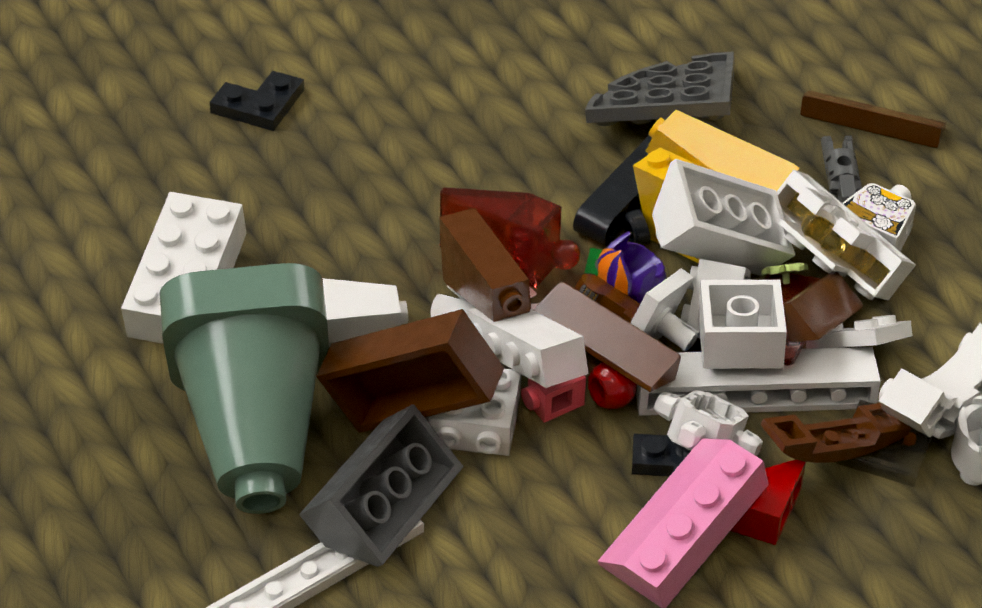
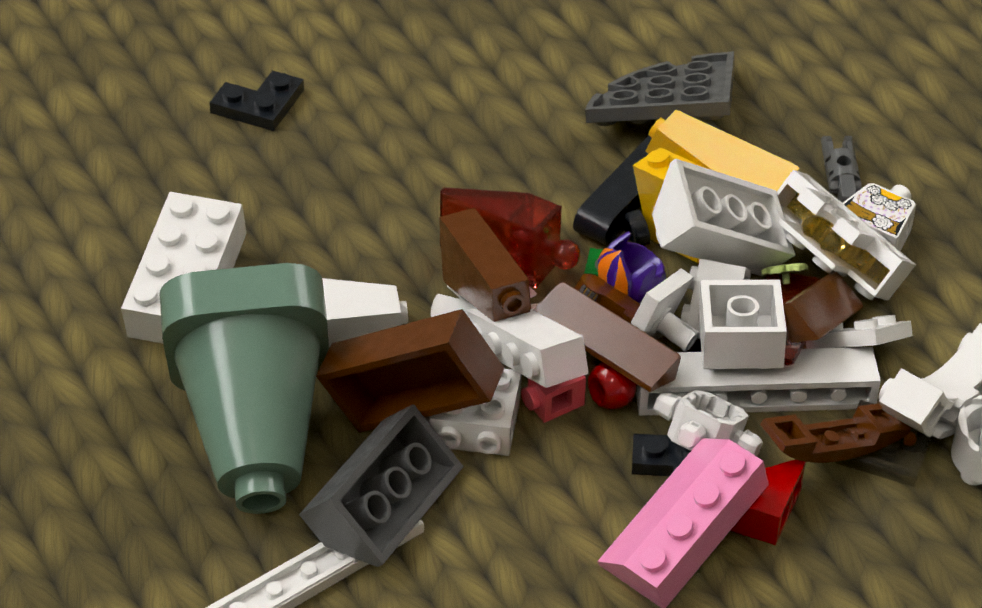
reddish brown slope [800,90,946,148] -> none

